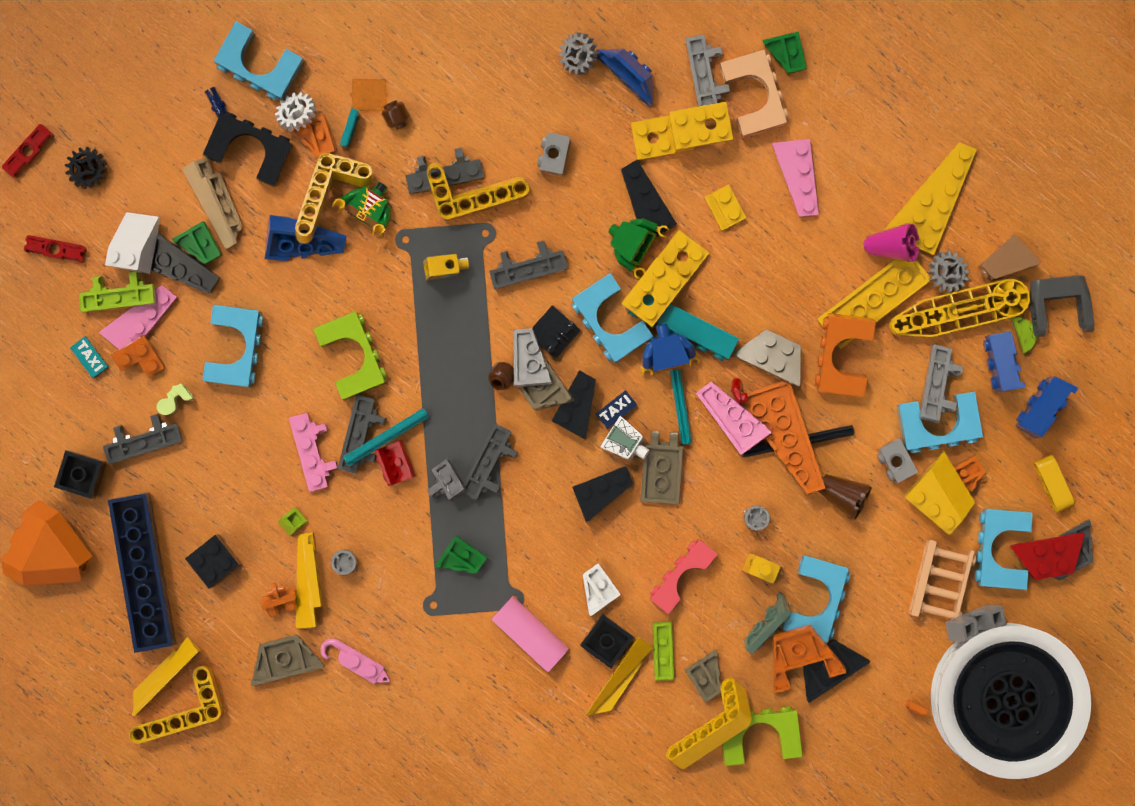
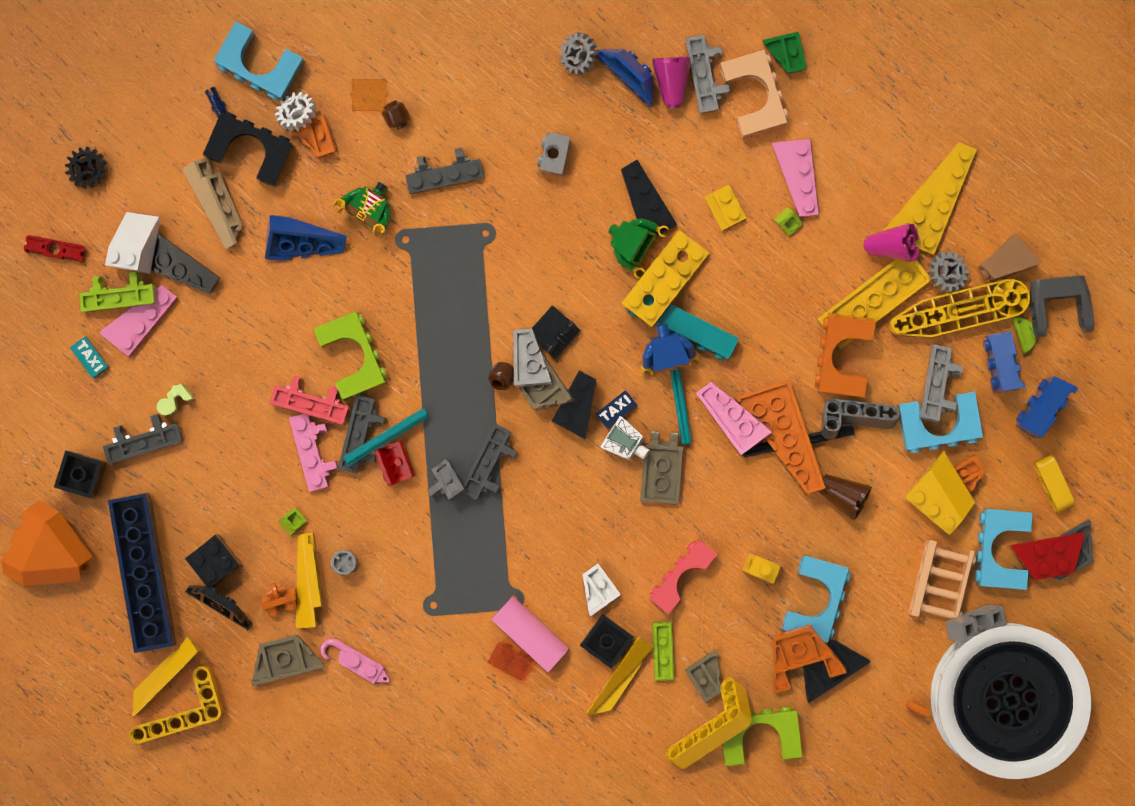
red piece [2,124,54,178] -> none
orange plate [111,335,165,378] -> none
green wing [172,221,223,264] -> none
medium azure arch [203,305,264,388] -> none
yellow beam [295,153,372,244] -> none
teal tile [340,108,360,149] -> none
yellow torso [423,254,469,281] -> none
yellow beam [427,163,529,219] -> none
green wing [435,535,487,574] -> none
dark grey hinge [489,241,568,290] -> none
medium azure arch [571,273,653,363] -> none
black wedge [572,466,633,523] -> none
yellow bracket [631,102,733,161] -> none
red arm [731,378,748,404] -> none
wing [733,329,801,388] -> none
light grey piece [743,505,770,530] -> none
sand green wing [744,592,791,654] -> none
light grey brick [877,438,918,483] -> none
none -> black wing [185,585,252,630]
none -> coral hinge [269,376,349,426]
none -> clear orange bracket [487,641,532,680]
none -> dark pink cone [652,57,691,109]
none -> lime slope [774,208,803,237]
none -> dark grey beam [821,399,900,440]

